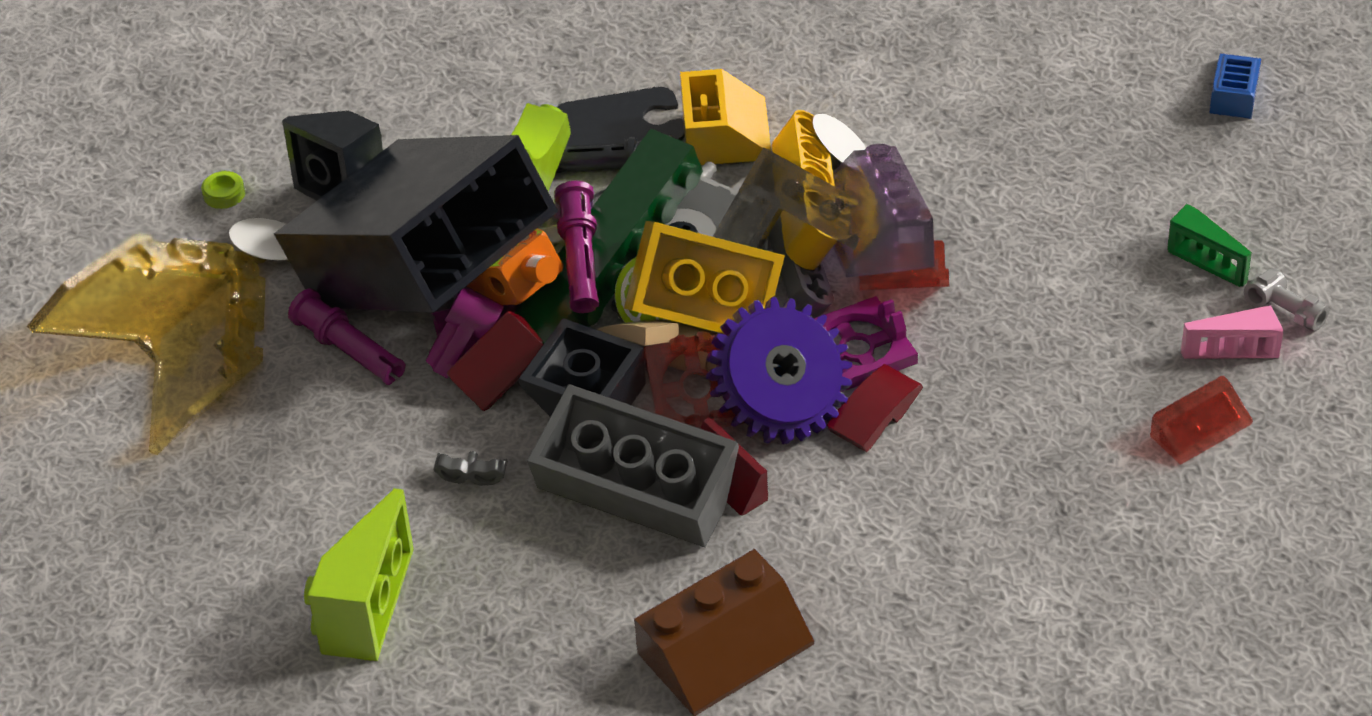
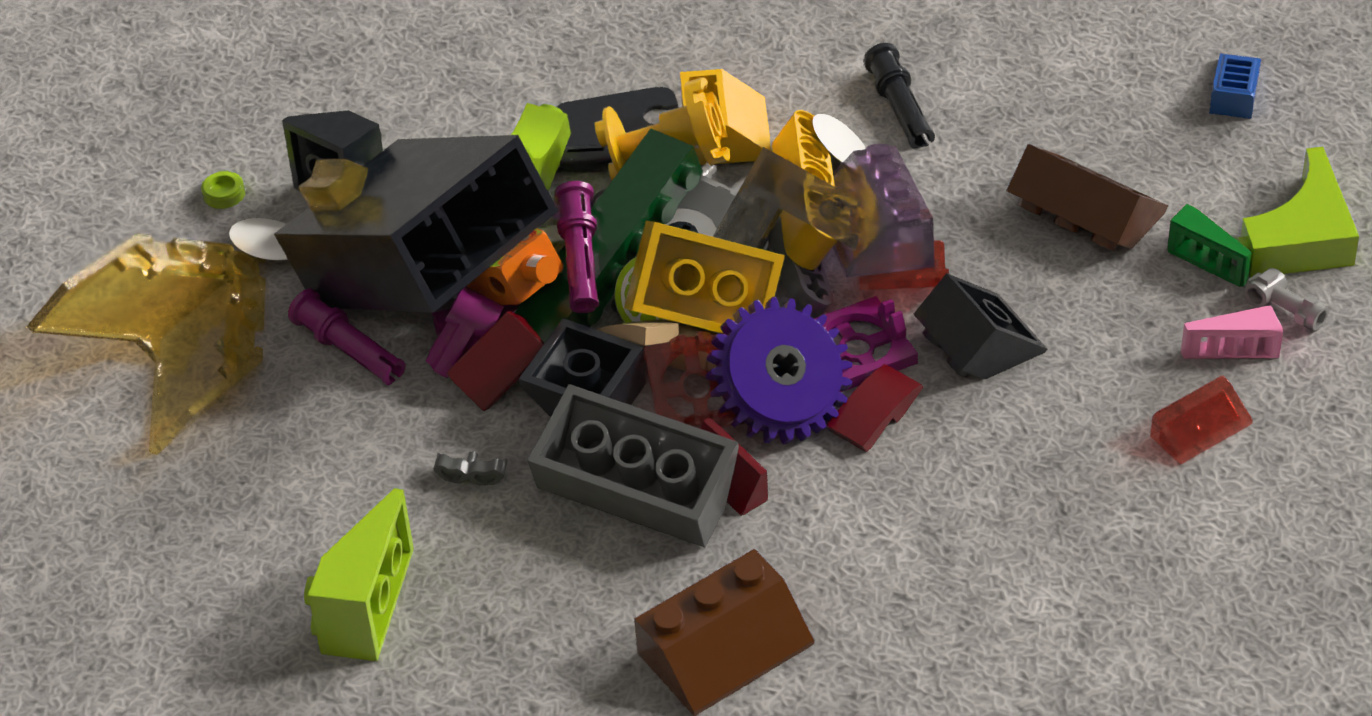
none -> clear yellow piece [298,159,368,210]
none -> yellow piece [595,77,730,180]
none -> black pin [863,43,935,149]
none -> black slope [913,273,1048,379]
none -> reddish brown slope [1006,144,1169,251]
none -> lime arch [1235,146,1359,278]

